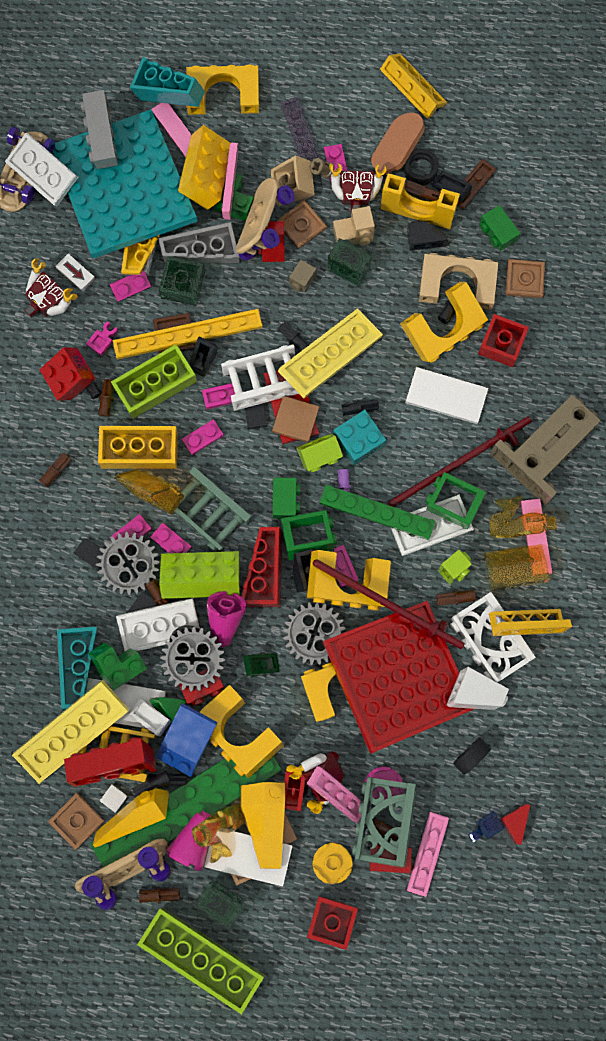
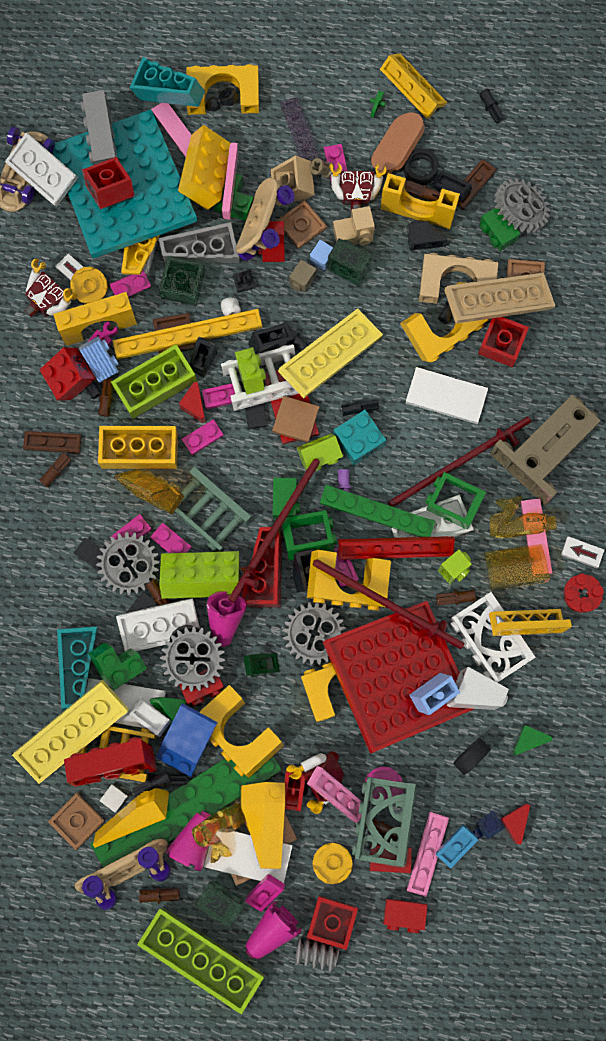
none -> reddish brown tile [23,431,82,454]
none -> yellow arch [53,292,137,346]
none -> yellow tile [70,267,108,304]
none -> light blue brick [79,336,119,382]
none -> red brick [82,157,134,209]
none -> red slope [179,382,206,423]
none -> black plate [206,87,238,112]
none -> white piece [221,297,241,316]
none -> dark red piece [228,458,320,603]
none -> black tile [233,270,255,293]
none -> lime brick [235,347,266,395]
none -> dark pink plate [245,874,285,912]
none -> dark pink cone [245,901,301,959]
none -> black slope [248,323,294,355]
none -> light grey piece [295,937,340,972]
none -> light blue piece [310,240,336,271]
none -> red tile [338,536,455,560]
none -> green piece [370,91,386,118]
none -> red brick [383,898,427,933]
none -> light blue brick [410,673,460,715]
none -> dark azure plate [436,824,478,868]
none -> tan plate [444,273,555,324]
none -> black axle [479,88,504,124]
none -> light grey gear [494,178,551,233]
none -> green slope [512,725,553,756]
none -> white tile [561,537,604,568]
none -> red plate [563,574,604,613]

